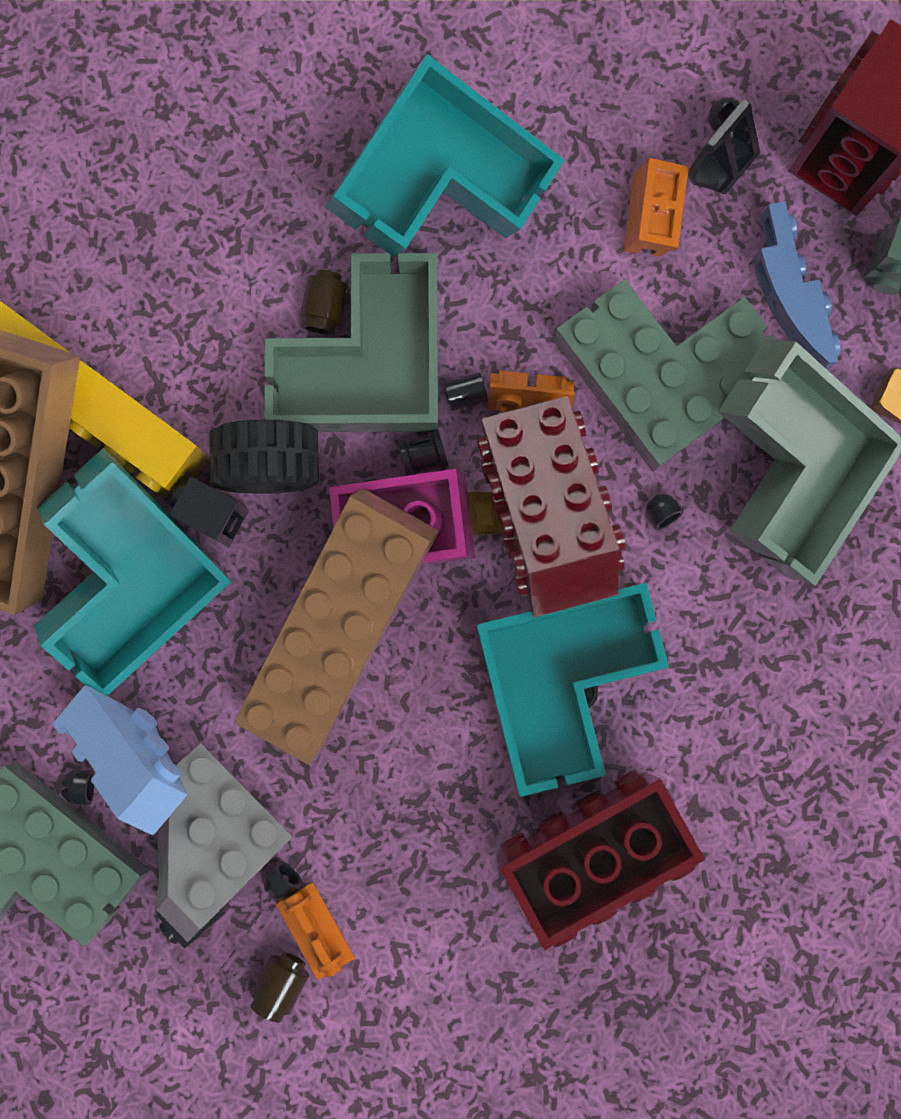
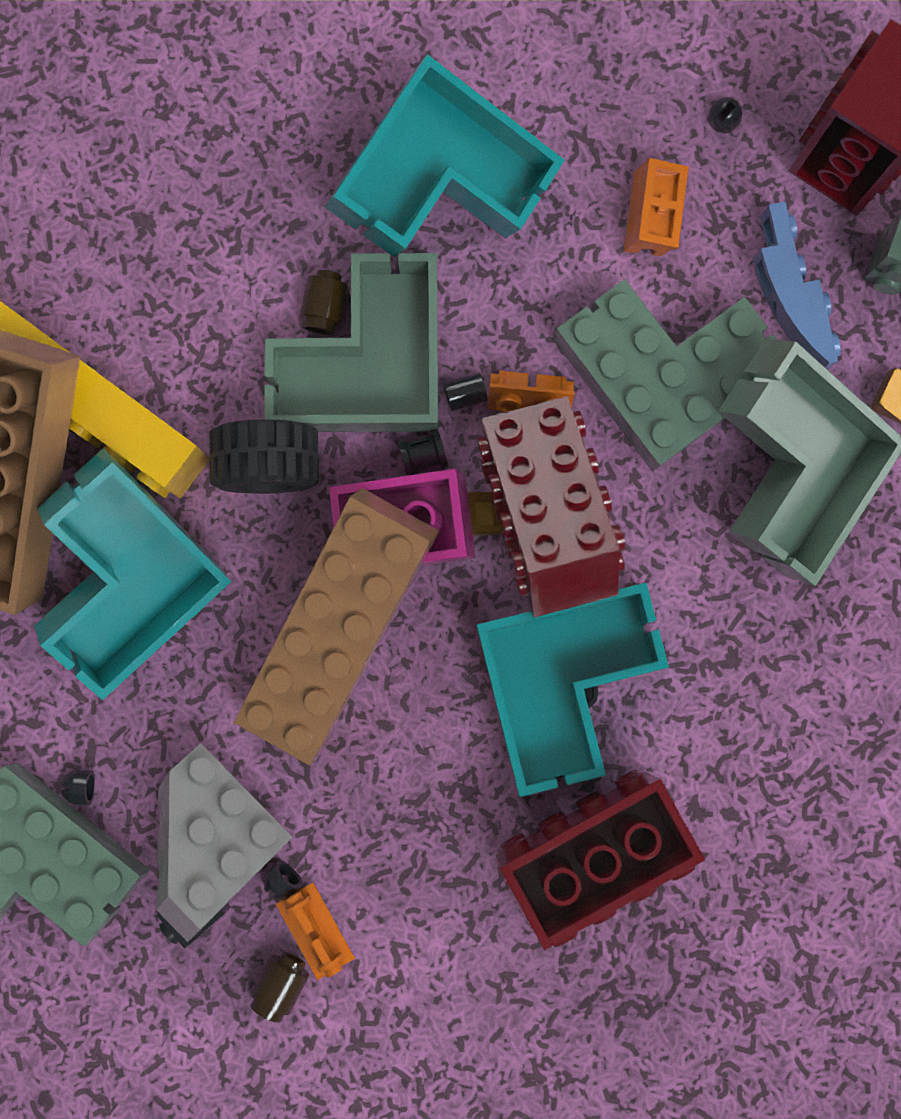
light blue wedge [53,685,187,835] -> none
black brick [170,476,249,548] -> none
black hinge [646,494,684,530] -> none
black slope [688,99,761,194] -> none

